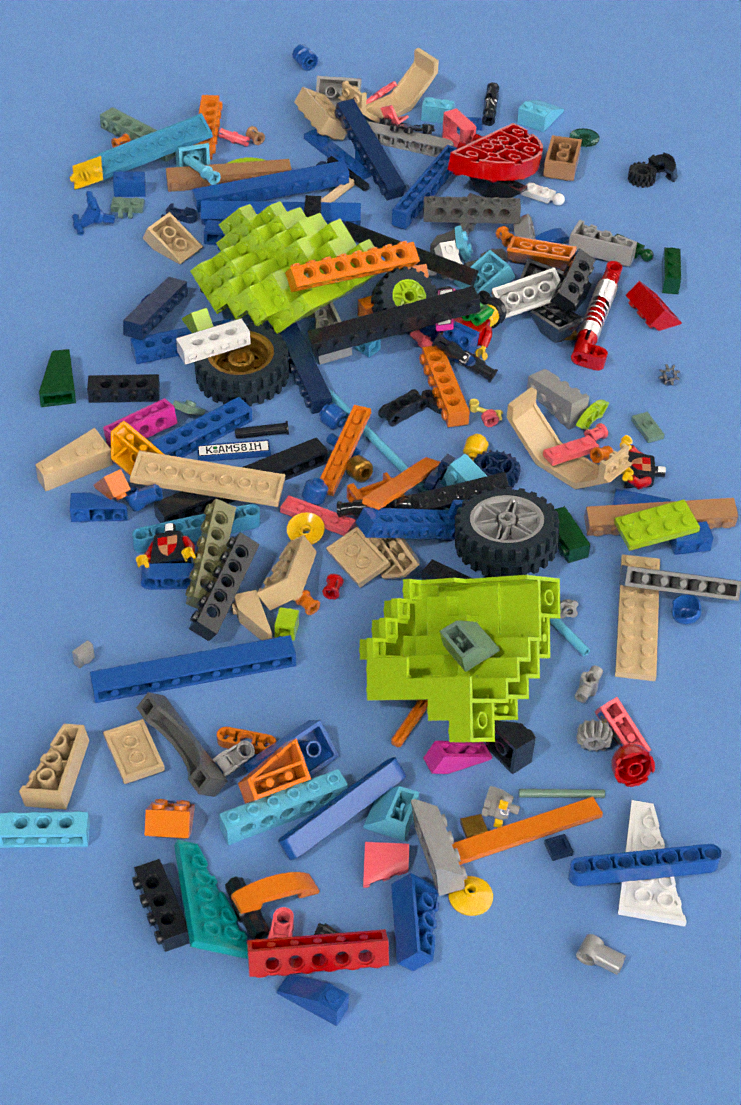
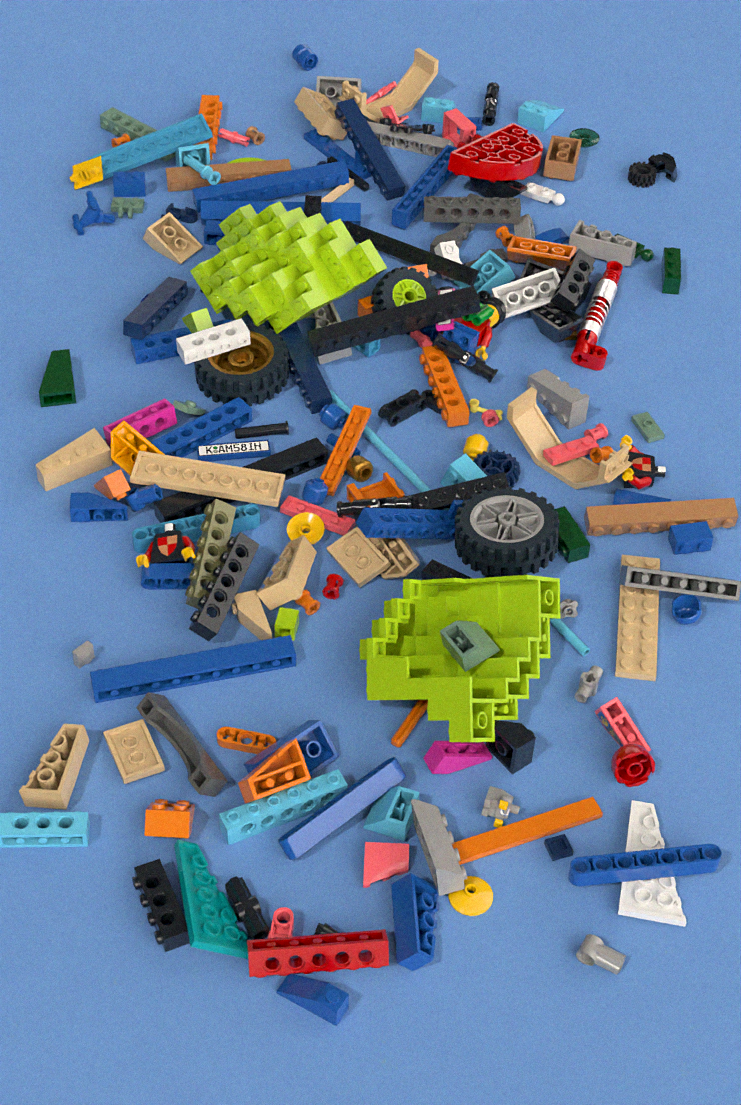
black brick [87,374,160,403] -> none
light grey piece [212,741,255,777] -> none
orange slope [231,872,320,914] -> none
orange brick [285,241,420,292] -> none
orange tile [362,457,441,510] -> none
dark blue piece [423,454,455,491] -> none
medium azure wing [455,225,473,261] -> none
pearl gold tile [460,814,488,838] -> none
sand green bar [519,789,605,798] -> none
lime tile [576,399,609,430] -> none
light grey gear [577,719,613,752] -> none
lime plate [614,499,700,551] -> none
red slope [625,281,682,331] -> none
gear [658,364,680,385] -> none

